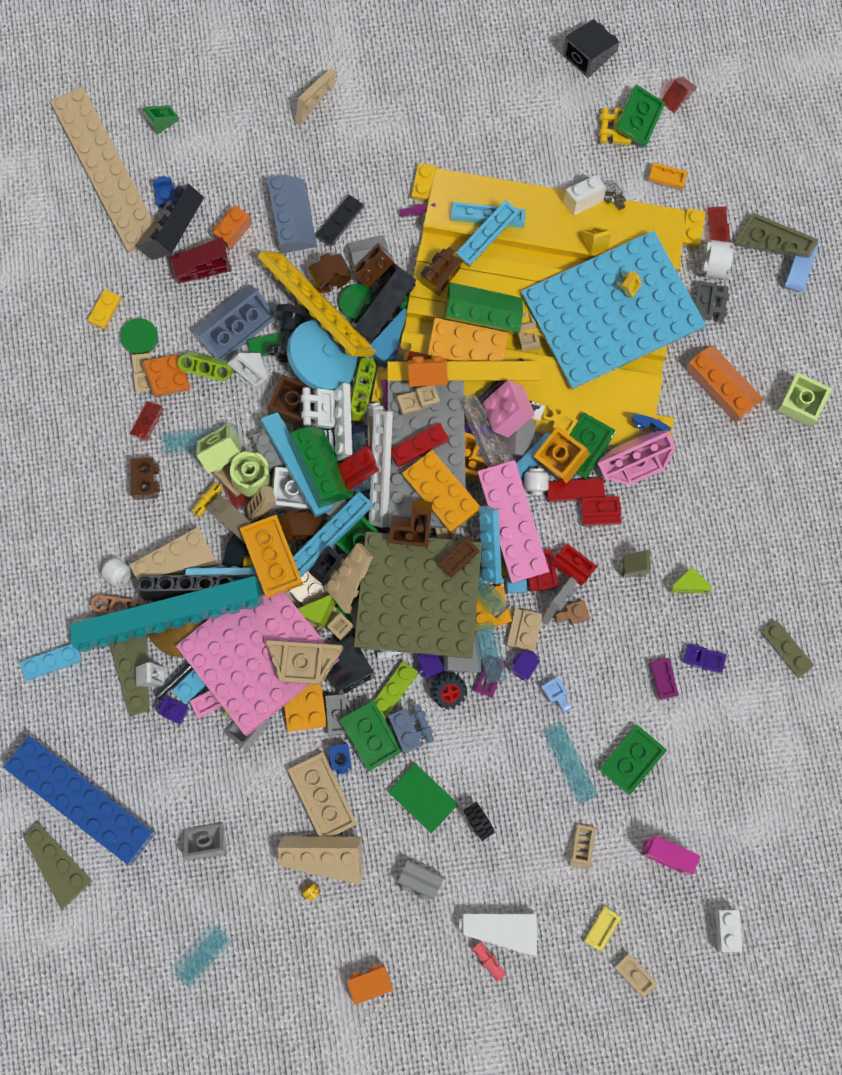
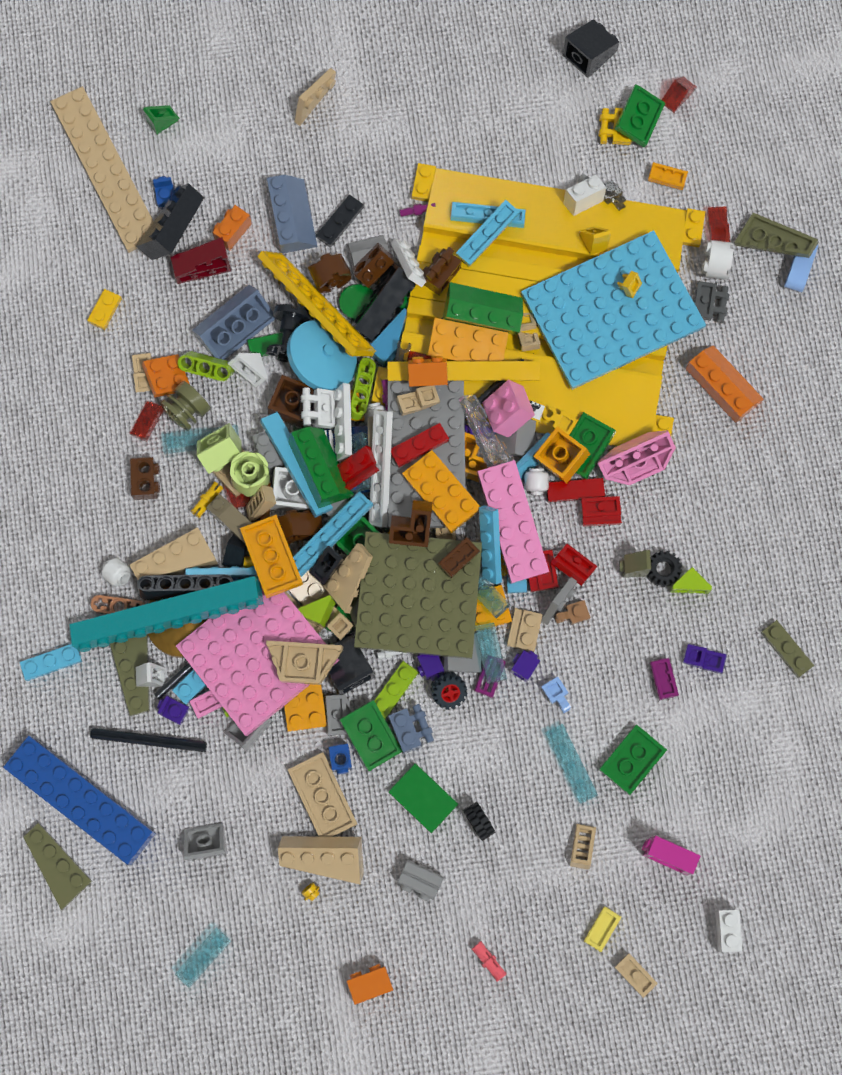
green tile [120,318,158,355] -> none
white slope [459,914,537,956] -> none
blue slope [631,414,671,432] -> none
yellowish green brick [777,372,832,428] -> none
none -> black axle [90,728,207,752]
none -> olive wheel [160,381,211,431]
none -> white plate [391,238,426,287]
none -> black tyre [647,550,682,587]

